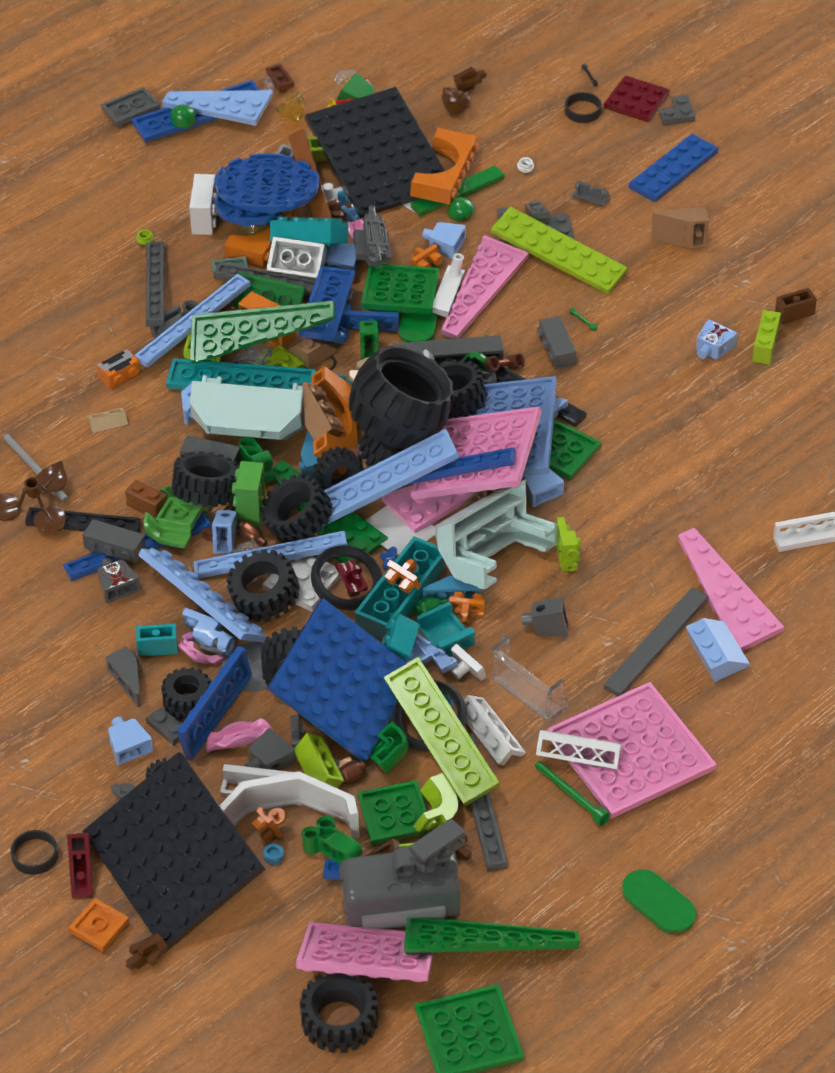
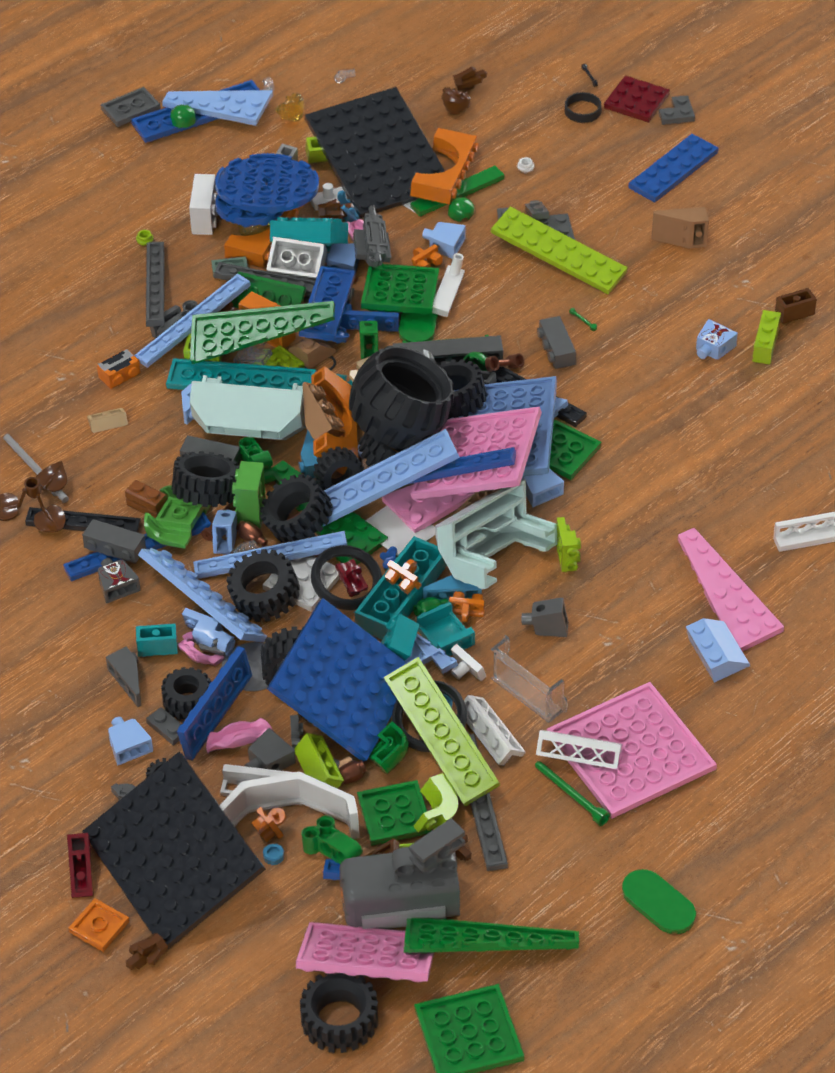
black tyre [11,830,58,875] -> none
copper plate [266,64,294,92] -> none
dark orange tile [288,129,332,218] -> none
green torso [327,72,375,108] -> none
bright pink wing [441,235,529,339] -> none
dark grey hinge [572,181,610,206] -> none
dark grey tile [604,587,708,696] -> none

